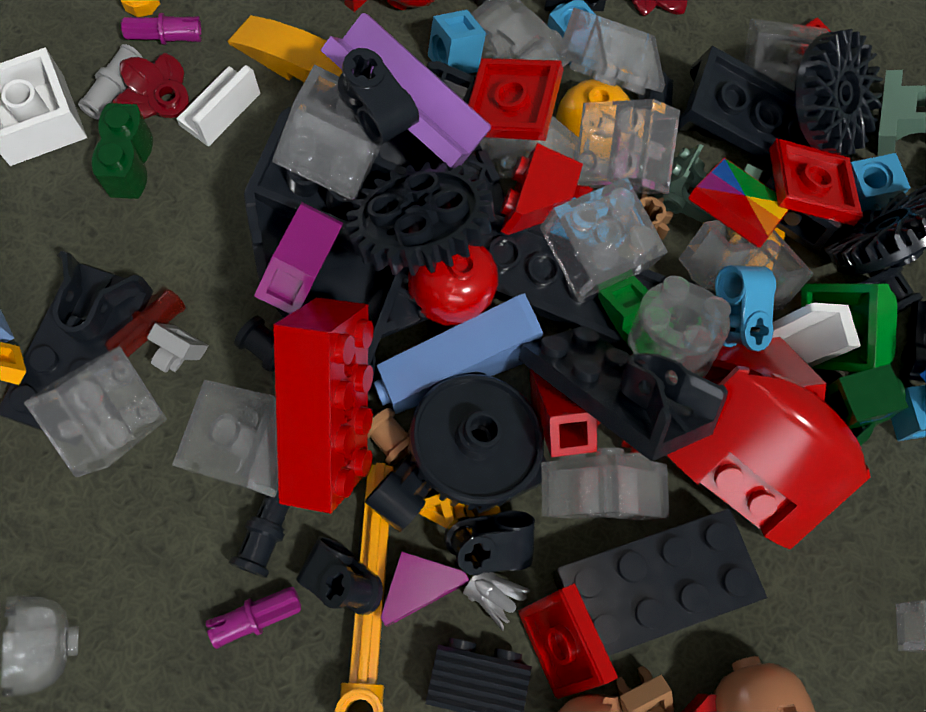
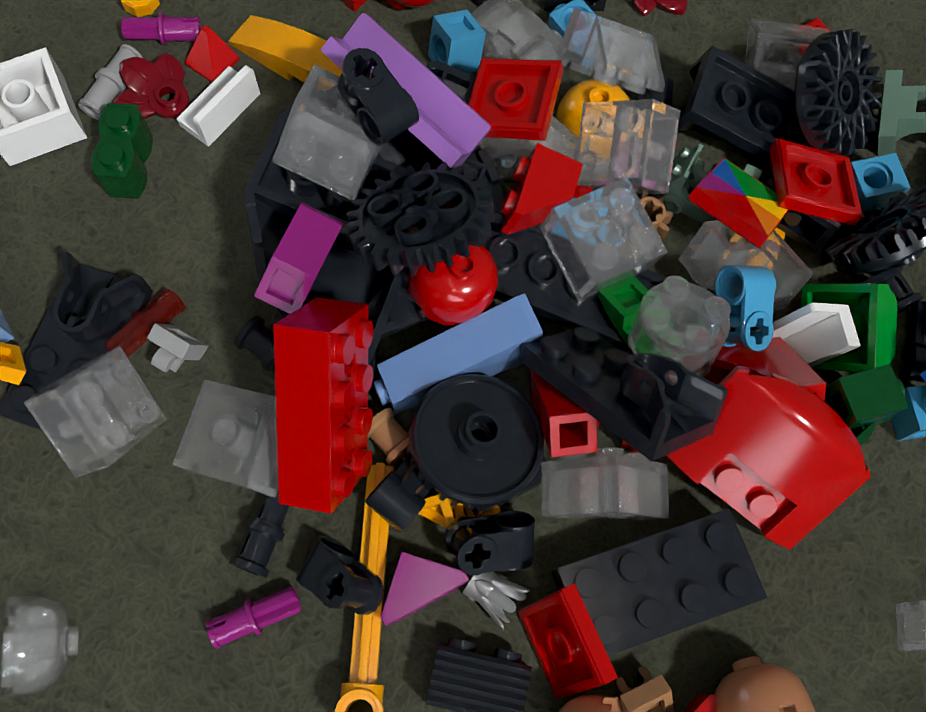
none -> red slope [185,25,240,83]

